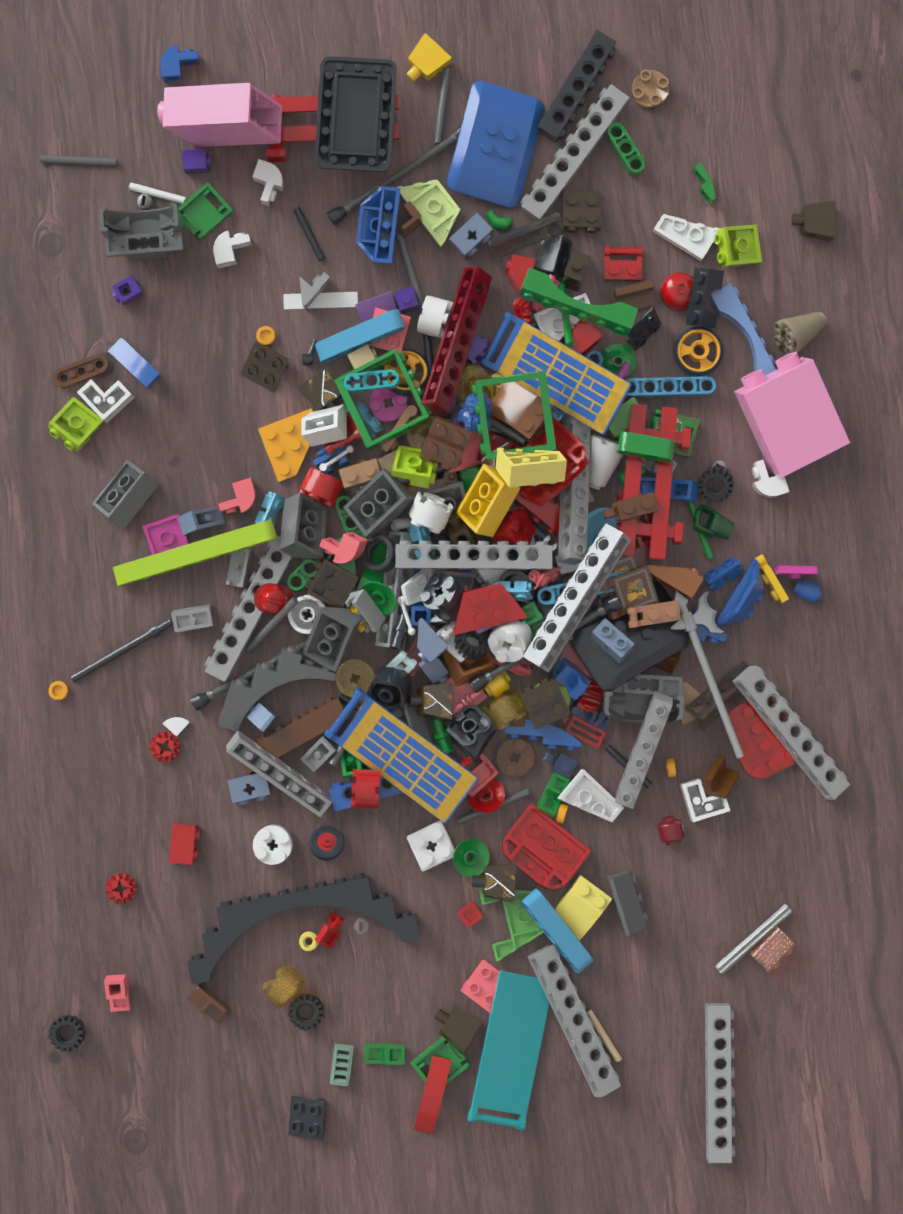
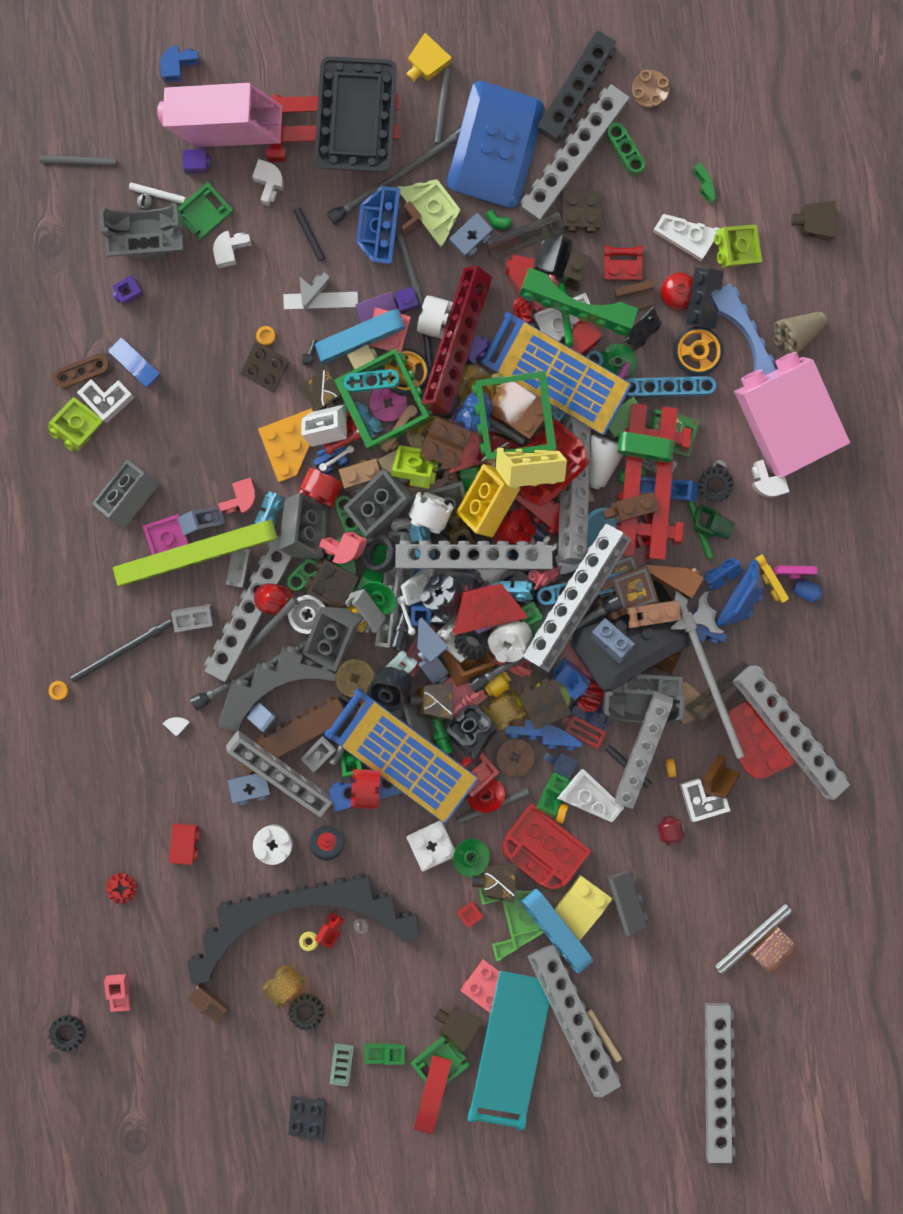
red gear [149,732,181,762] -> none

